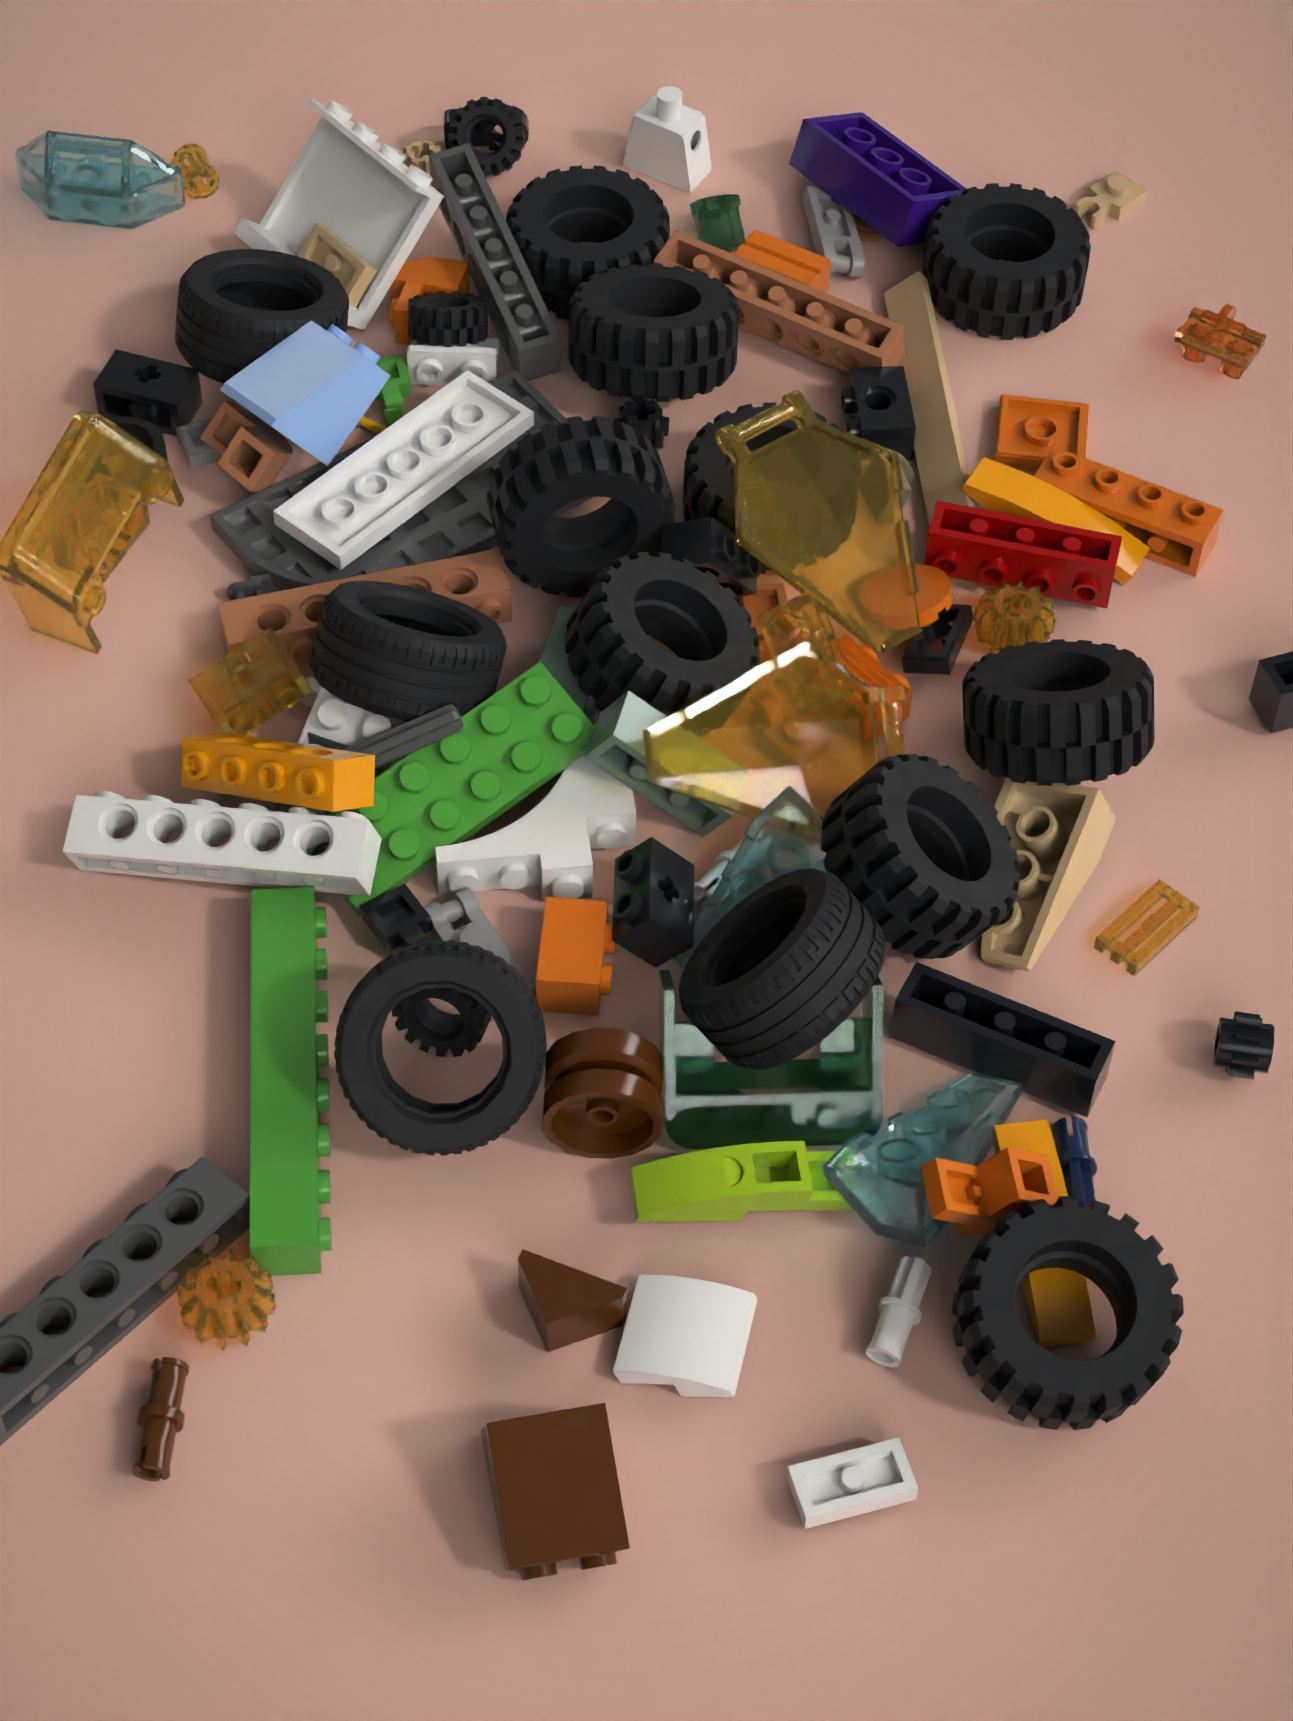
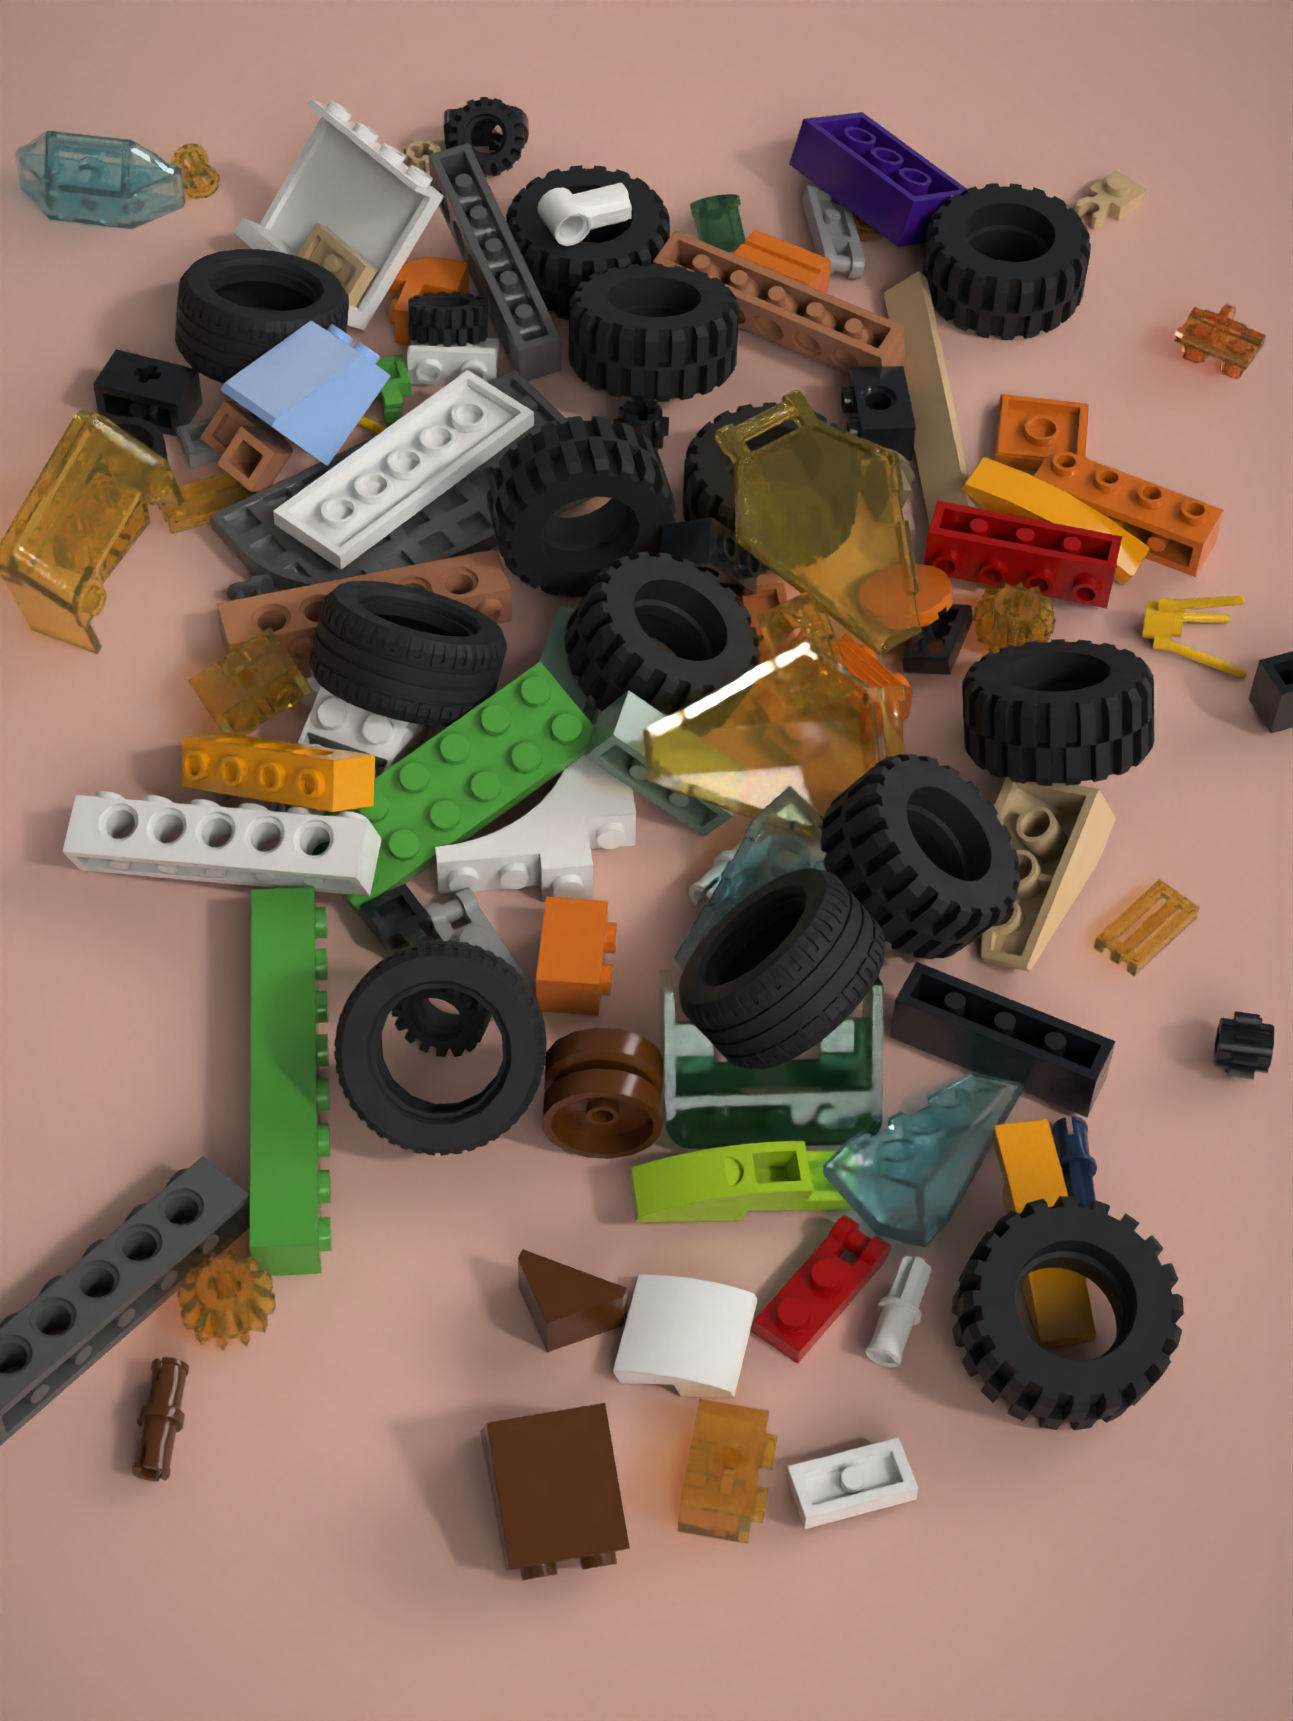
dark grey axle [344,704,464,769] -> none
black brick [612,837,695,968] -> none
white torso [623,86,711,193] -> none
orange brick [921,1147,1058,1237] -> none
none -> clear yellow tile [155,472,256,534]
none -> white piece [537,182,632,246]
none -> clear yellow brick [678,1399,778,1544]
none -> red plate [752,1215,892,1364]
none -> yellow plant [1142,595,1247,678]

